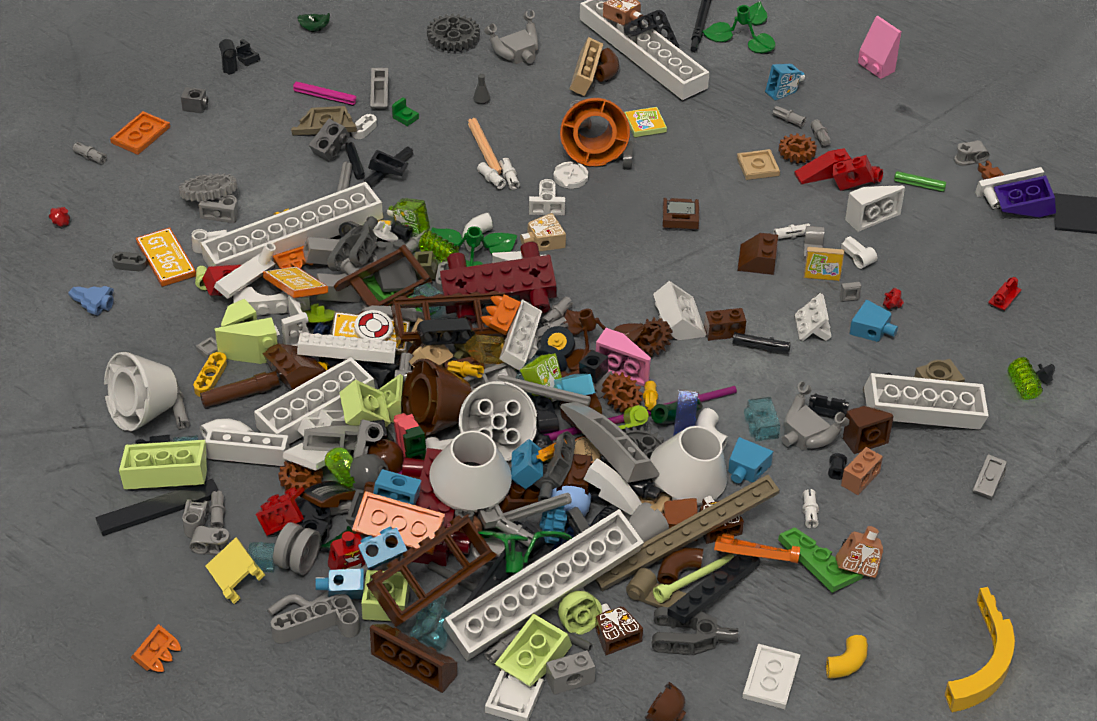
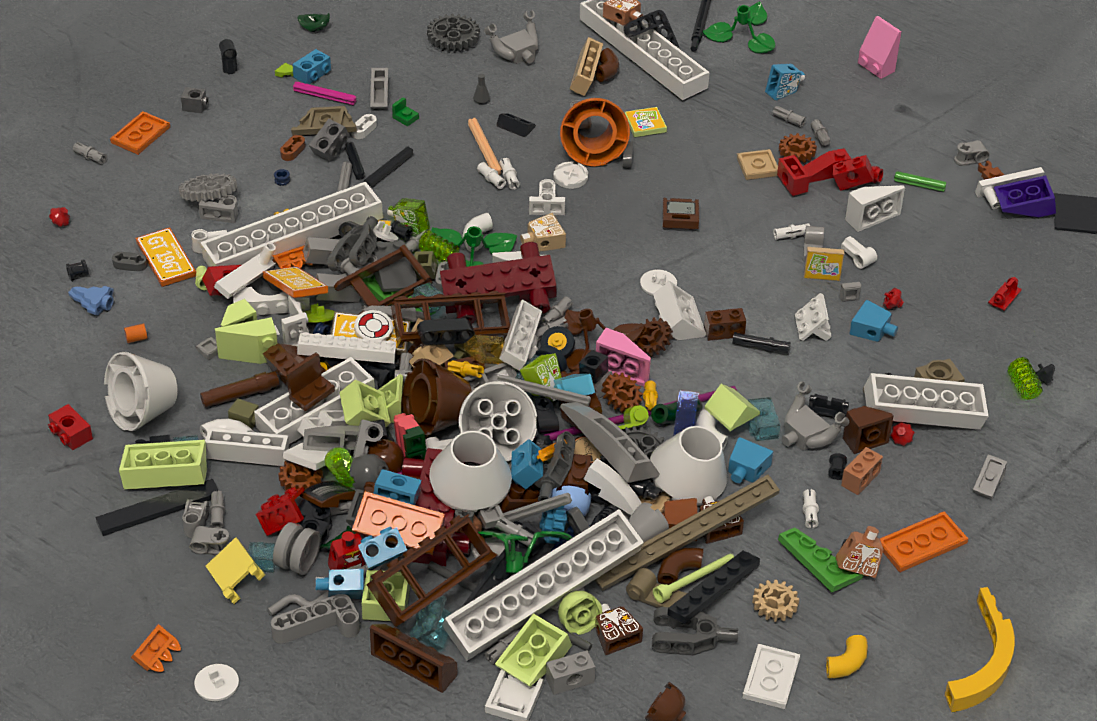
light grey pin [172,380,190,429] -> none
yellow beam [193,352,227,397] -> none
black slope [236,39,260,65] -> none
black slope [368,150,409,176] -> none
orange plate [481,294,521,335] -> none
orange plate [714,534,800,563] -> none
reddish brown slope [737,233,778,275] -> none
none -> red brick [48,404,93,450]
none -> black bush [66,259,89,280]
none -> orange piece [124,323,147,343]
none -> white piece [194,664,239,701]
none -> olive brick [228,398,259,429]
none -> dark blue bush [274,169,290,186]
none -> lime tile [275,63,293,77]
none -> dark orange beam [280,135,305,161]
none -> reddish brown bracket [286,352,335,411]
none -> dark azure brick [292,49,331,84]
none -> black slope [496,113,536,137]
none -> white piece [640,270,677,296]
none -> yellowish green slope [704,384,760,431]
none -> tan gear [752,580,799,622]
none -> red brick [777,155,810,196]
none -> orange tile [880,511,968,572]
none -> red piece [890,422,915,446]

